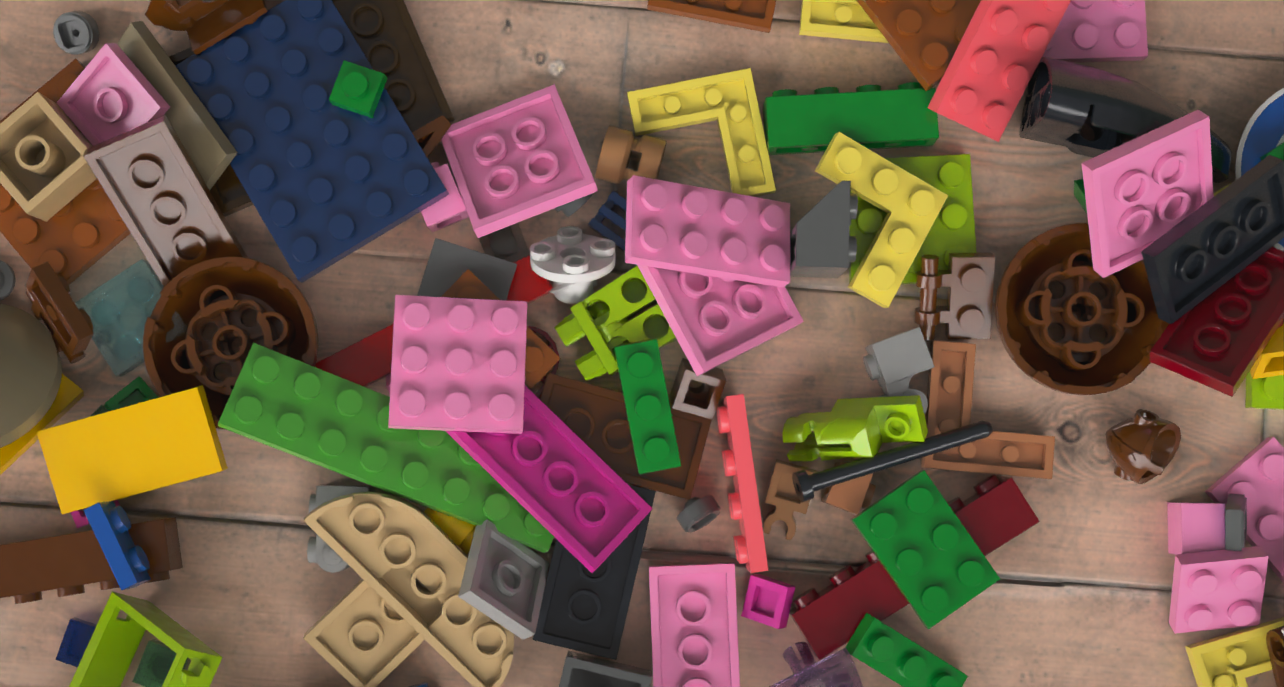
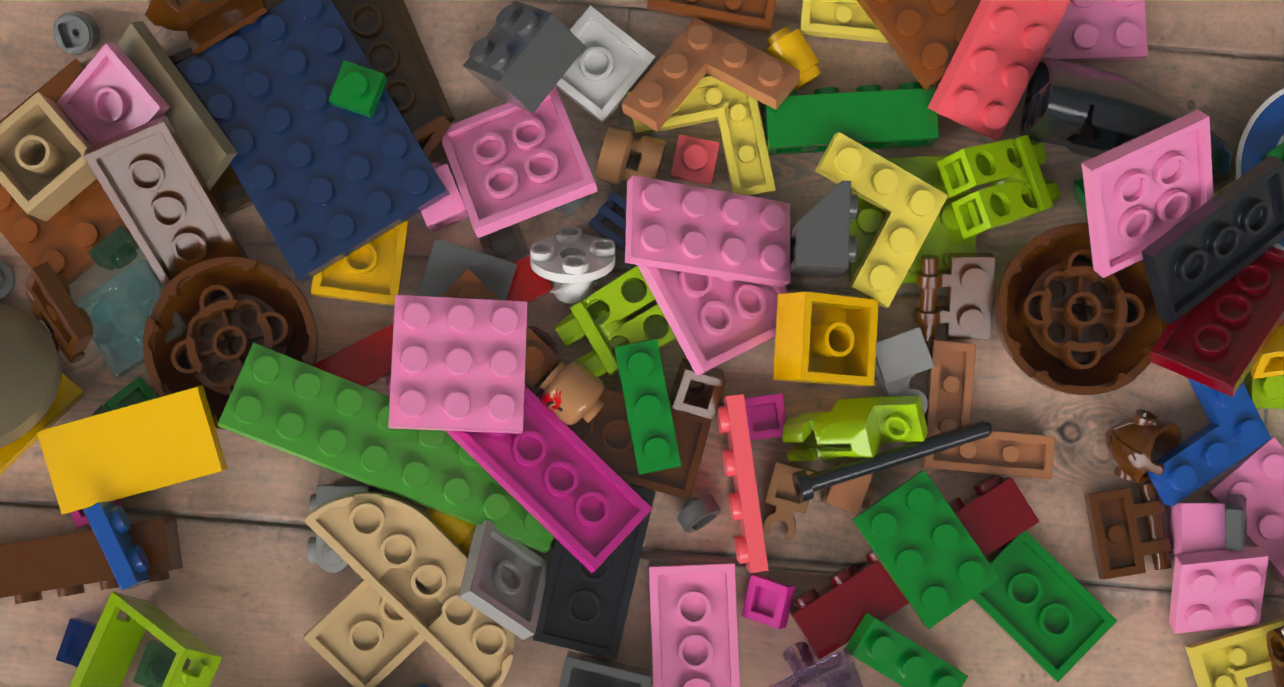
none -> clear green plate [88,225,139,271]
none -> yellow hinge [311,221,409,306]
none -> dark grey brick [463,0,586,114]
none -> medium nougat head [540,361,605,425]
none -> white plate [555,5,656,125]
none -> nougat plate [622,17,800,132]
none -> coral plate [670,134,720,186]
none -> dark pink plate [744,393,787,441]
none -> yellow brick [764,26,822,91]
none -> yellow brick [773,291,879,386]
none -> lime hips [937,135,1061,239]
none -> green plate [972,531,1117,682]
none -> reddish brown plate [1084,483,1173,580]
none -> blue plate [1147,378,1271,506]

